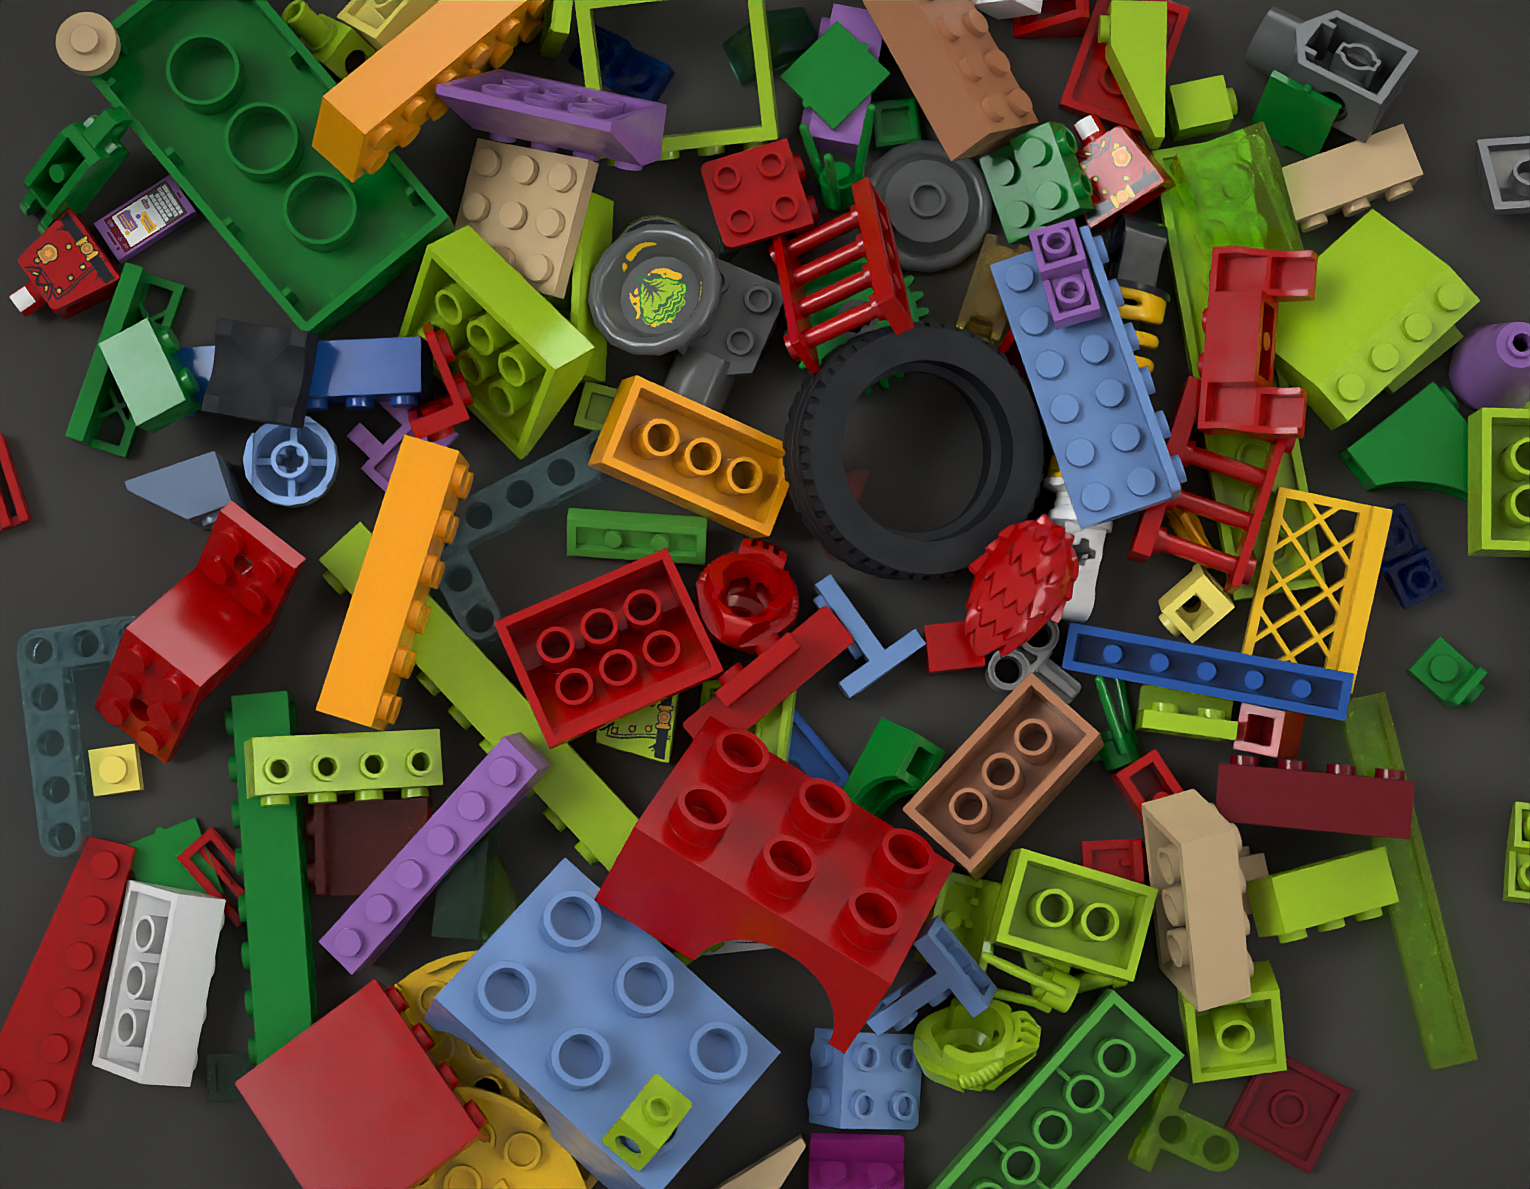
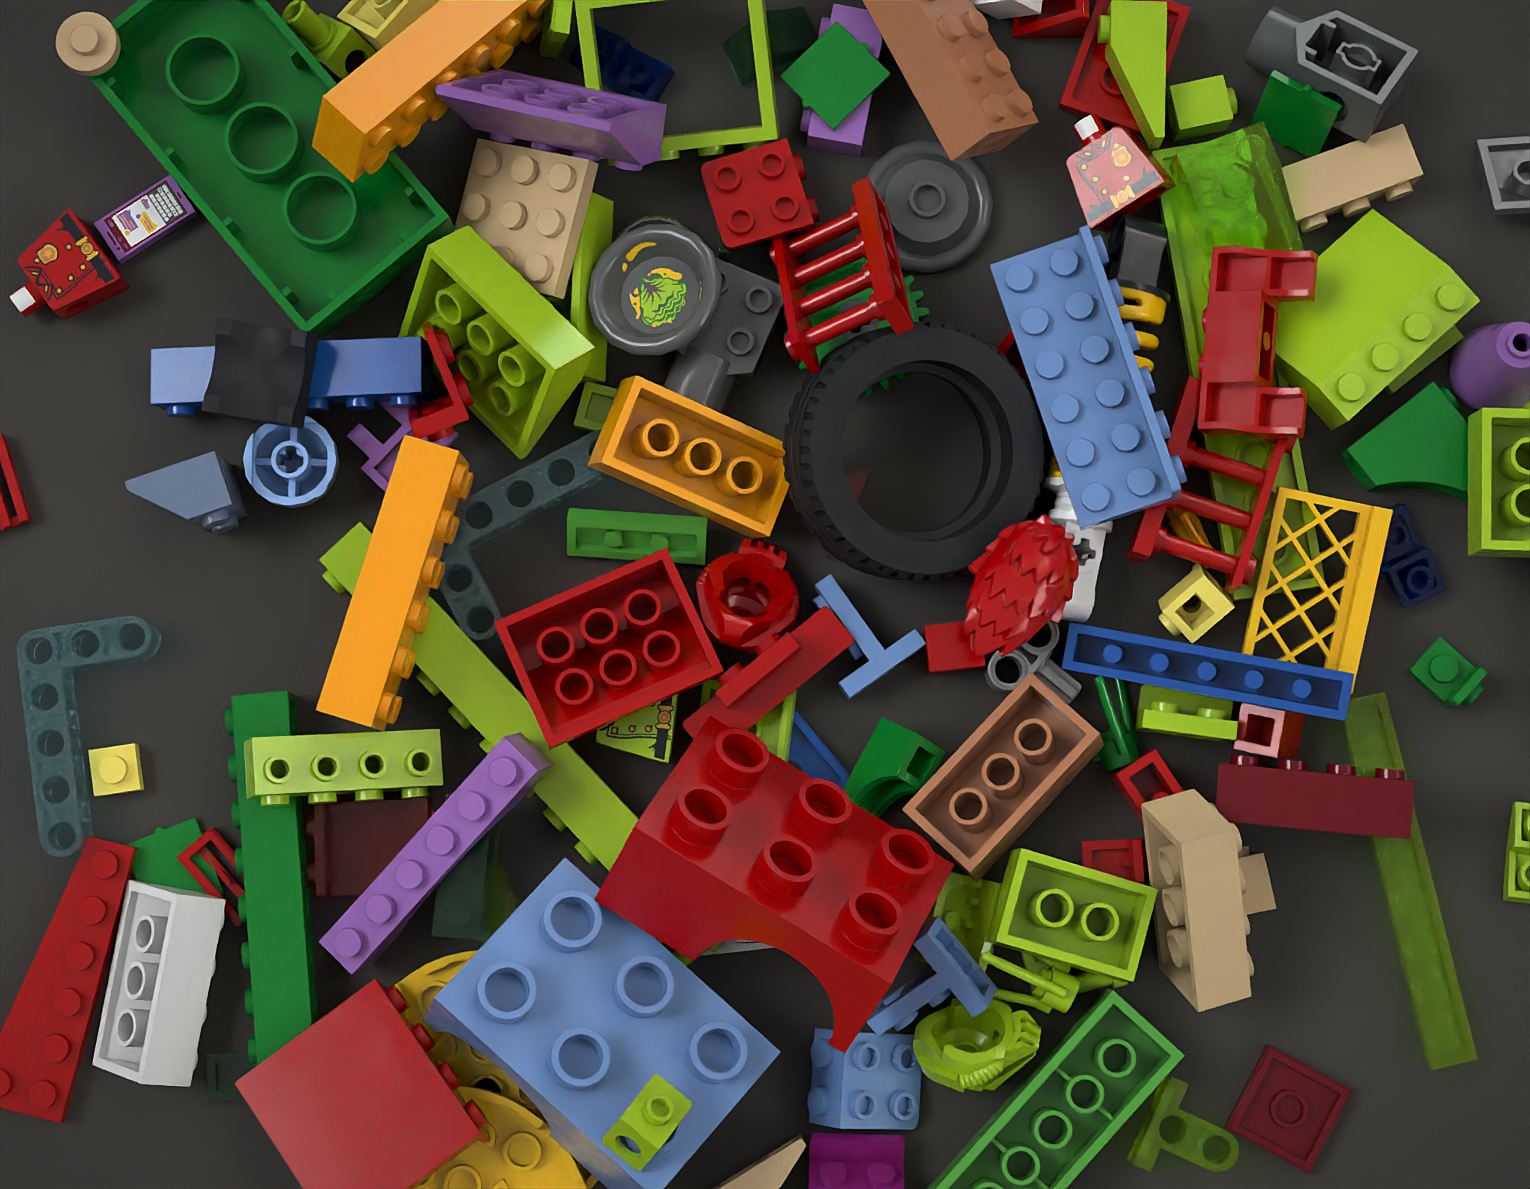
green hinge [19,106,133,235] -> none
green fence [65,262,187,459] -> none
red bracket [94,501,306,764] -> none
brick [99,318,202,433] -> none
green plant [799,104,876,211] -> none
green tile [871,97,922,151] -> none
clear yellow brick [955,233,1031,344] -> none
green plate [979,121,1095,245] -> none
medium lavender slope [1028,219,1102,330] -> none
lime slope [1177,960,1287,1083] -> none
lime brick [1245,846,1399,943] -> none

